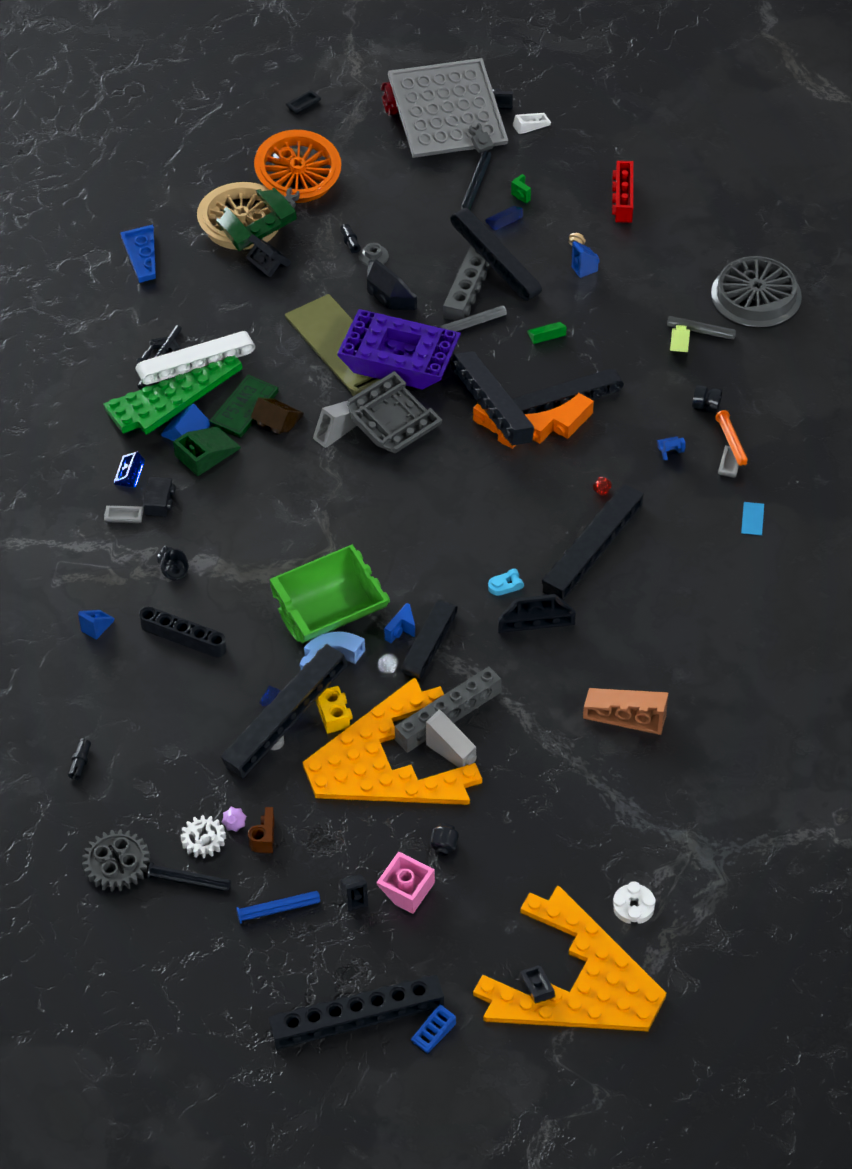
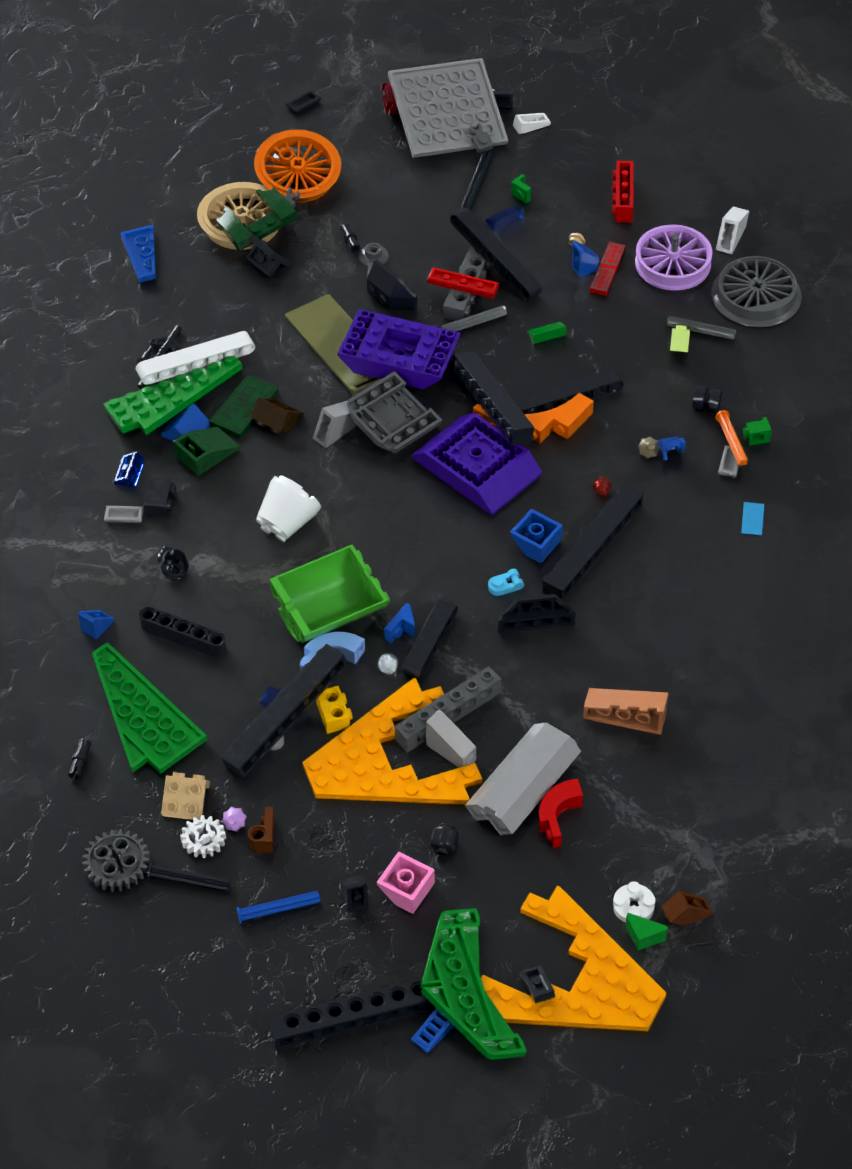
none -> green wing [92,642,207,774]
none -> tan bracket [161,772,210,820]
none -> white cone [256,475,321,542]
none -> dark purple slope [411,413,542,516]
none -> green wing [420,908,527,1060]
none -> red tile [427,267,499,299]
none -> light grey panel [465,723,581,835]
none -> blue slope [510,508,563,563]
none -> red arch [539,779,583,848]
none -> red tile [590,242,626,296]
none -> green slope [625,913,668,951]
none -> lavender wheel [635,225,712,291]
none -> dark tan piece [637,436,660,459]
none -> reddish brown slope [662,891,713,926]
none -> white slope [716,206,749,254]
none -> green brick [742,417,772,446]

